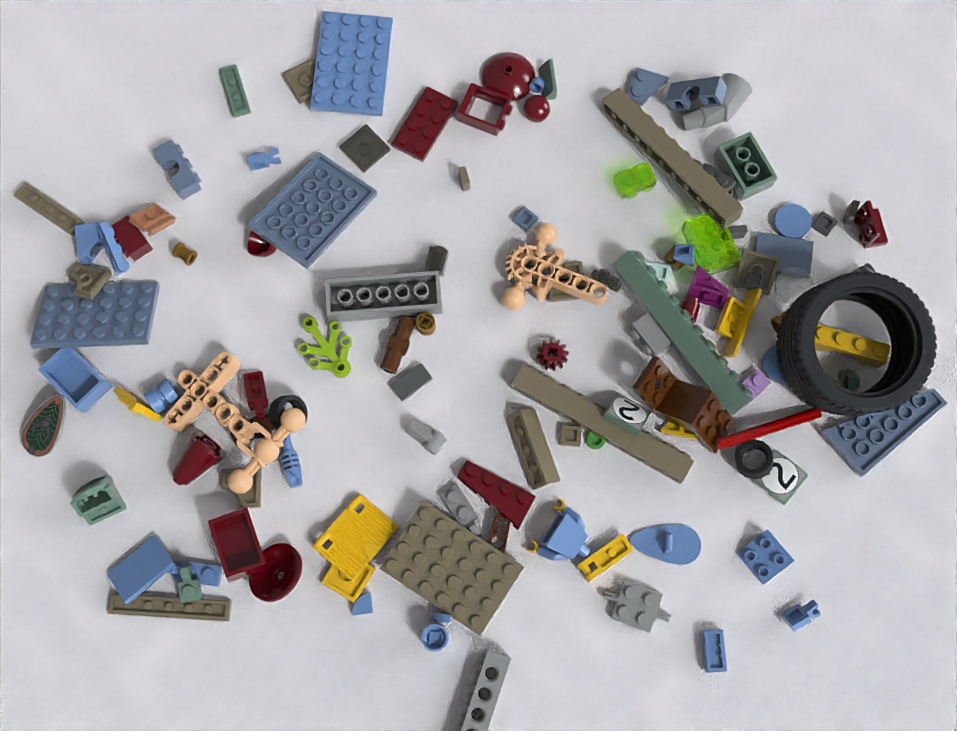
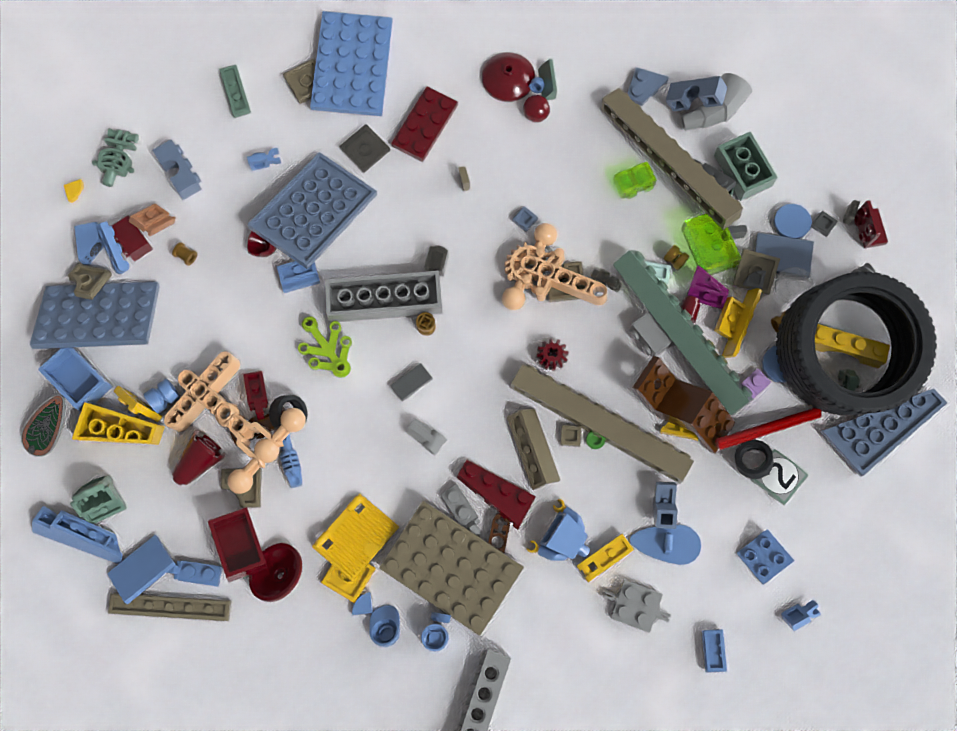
dark tan plate [14,182,84,237] -> none
sand green plate [177,565,203,603] -> none
reddish brown piece [380,316,416,375] -> none
dark red window [457,83,513,136] -> none
slope [603,393,651,436] -> none
medium blue slope [673,244,695,266] -> none
none -> medium blue wedge [32,506,123,564]
none -> yellow tile [64,179,84,203]
none -> yellow wedge [71,402,165,445]
none -> sand green torso [92,128,139,187]
none -> medium blue plate [277,261,320,293]
none -> medium blue cap [369,605,400,648]
none -> sand blue brick [653,482,678,529]

